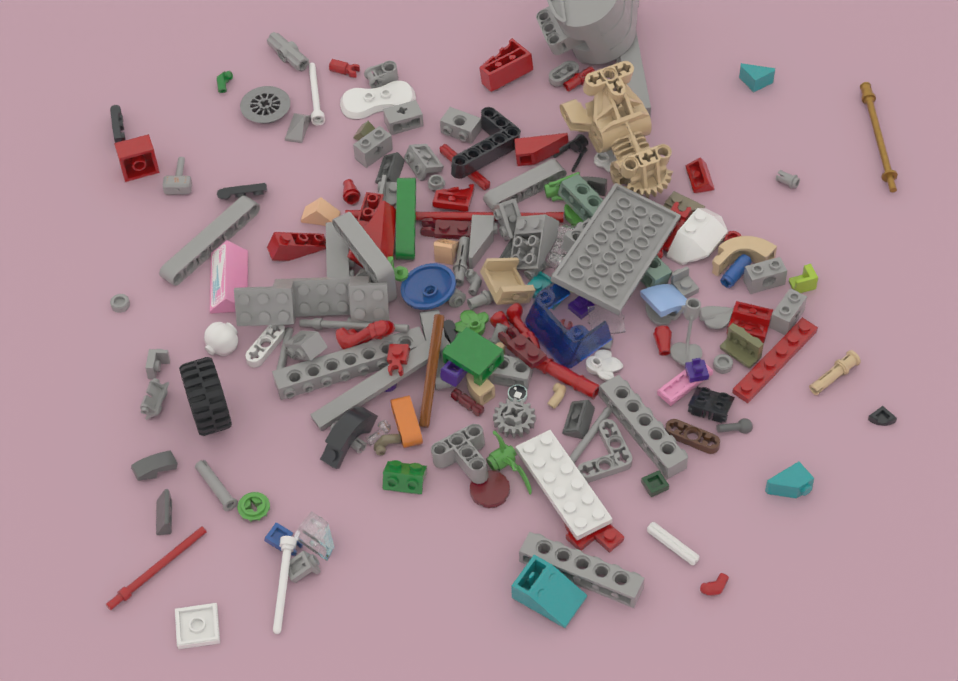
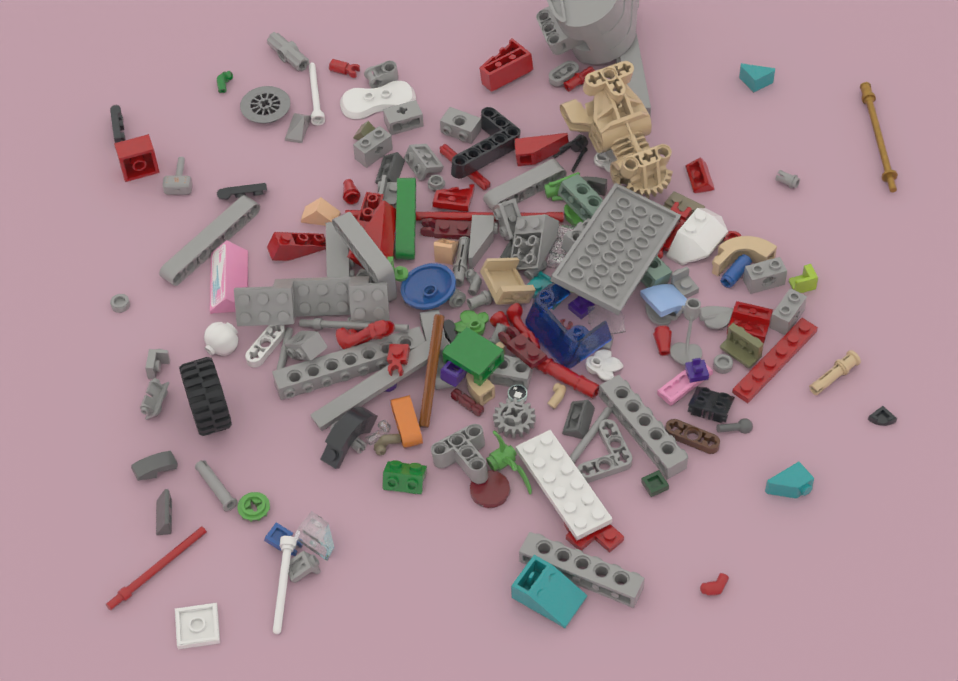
white axle [647,522,700,565] -> none

